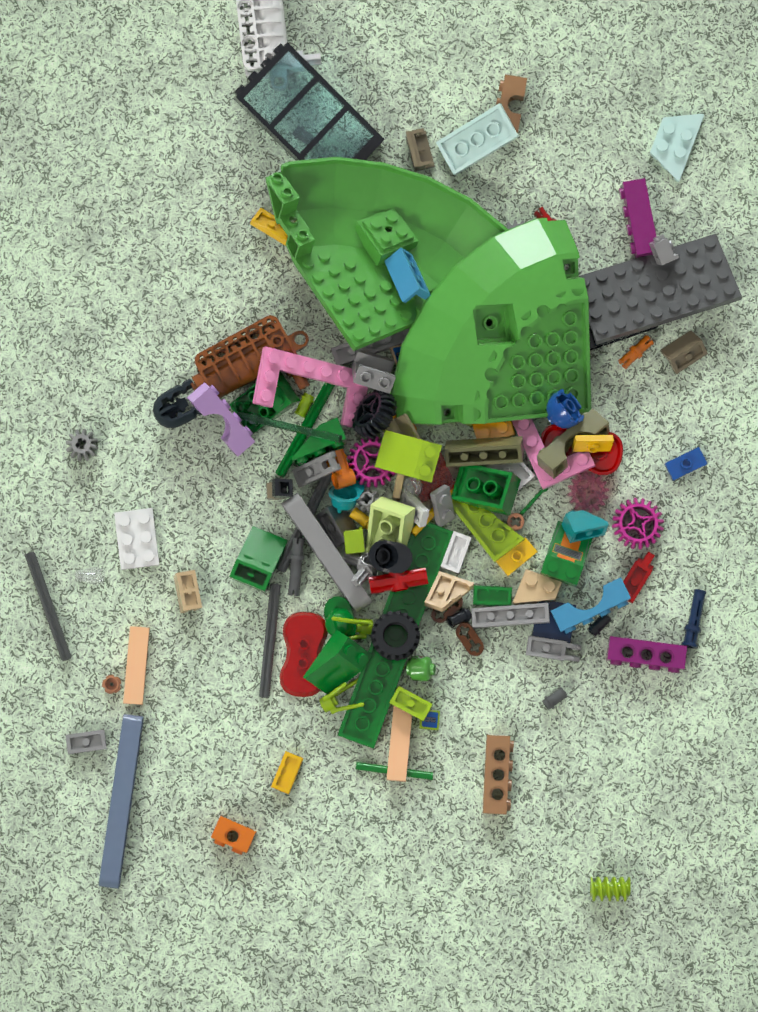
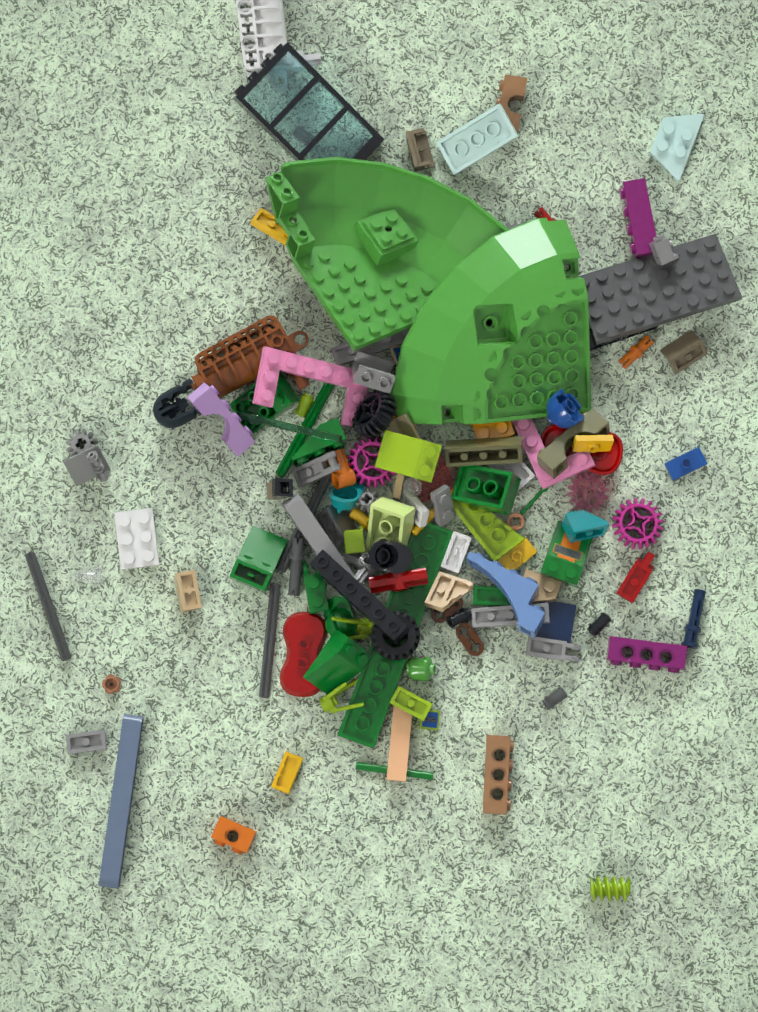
light nougat tile [123,626,150,705] -> none
dark azure panel [385,248,431,303] -> none
dark azure arch [551,577,631,634] -> none
none -> light grey hinge [63,445,111,487]
none -> green hinge [302,560,329,614]
none -> black brick [309,549,409,645]
none -> medium blue arch [467,552,546,638]

